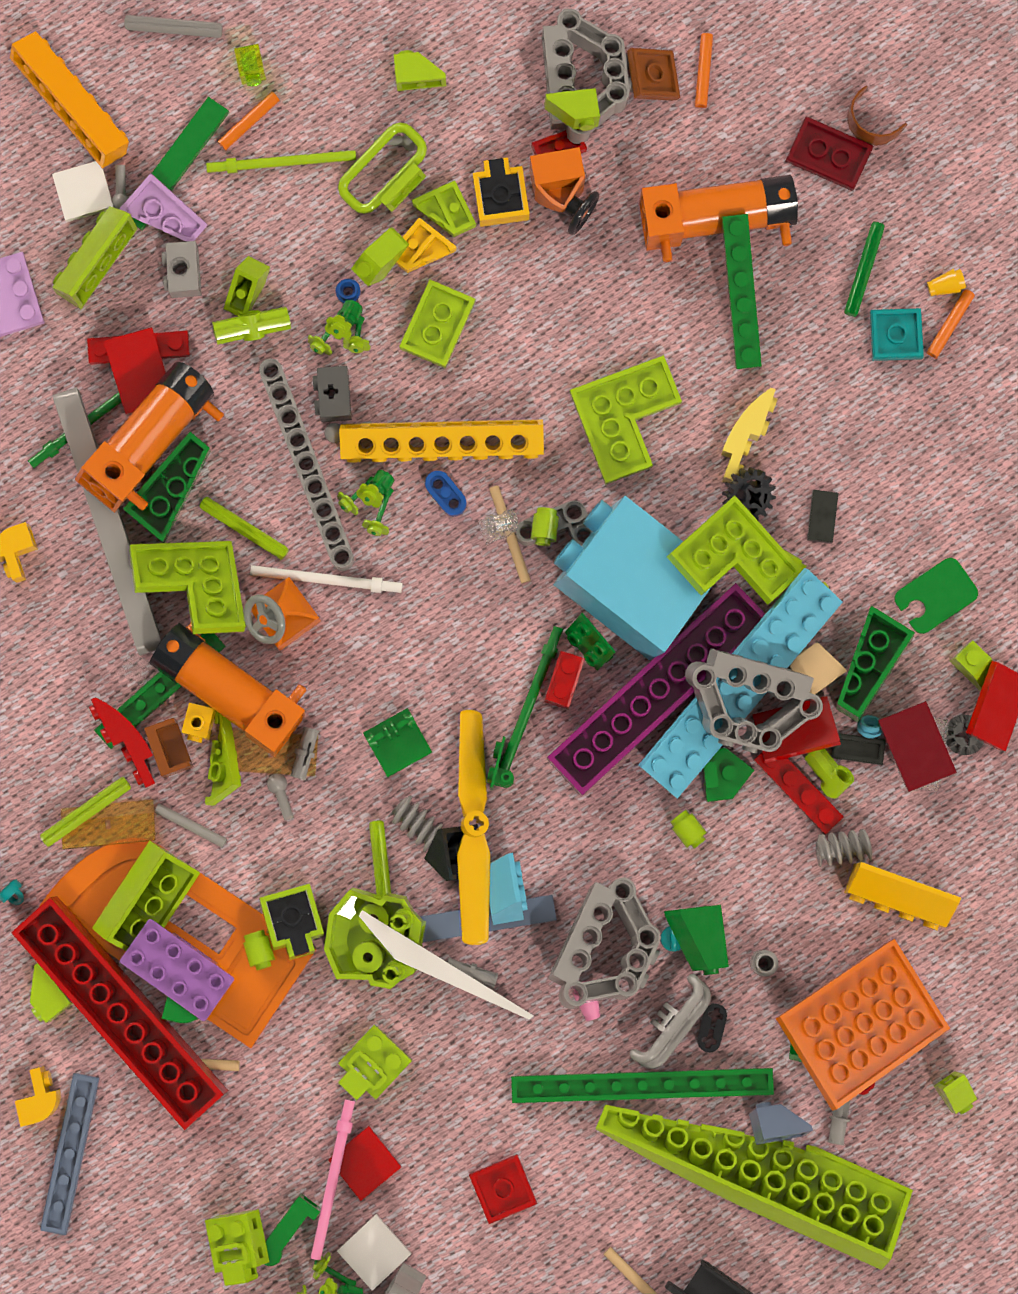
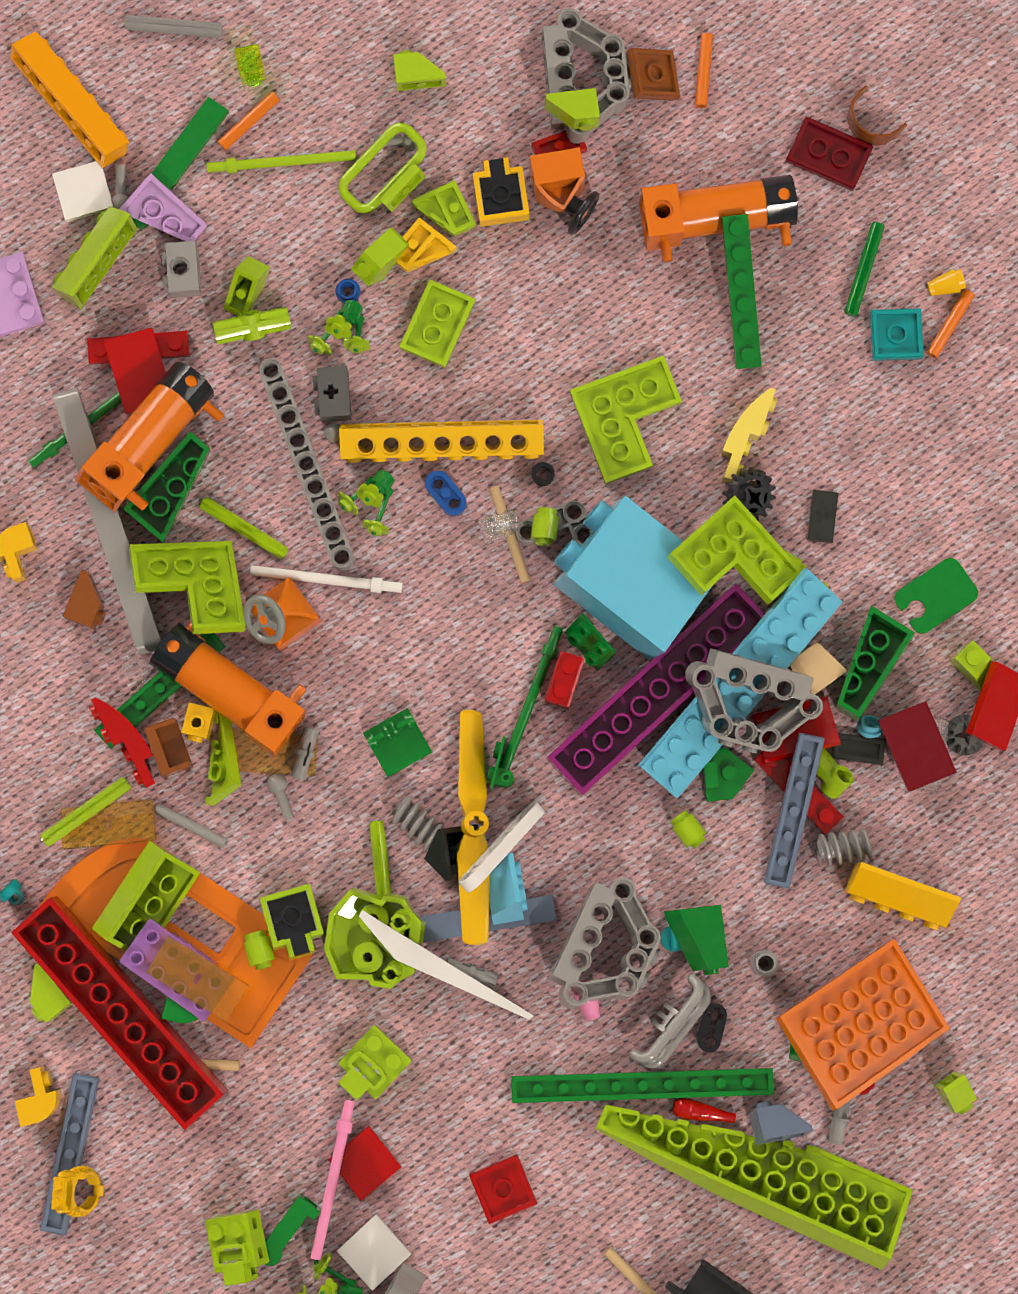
none -> yellow piece [51,1166,104,1217]
none -> dark orange slope [63,569,106,630]
none -> clear yellow piece [146,936,249,1022]
none -> white beam [459,801,545,893]
none -> black bush [532,462,555,486]
none -> red piece [672,1098,736,1123]
none -> sand blue tile [764,732,825,889]

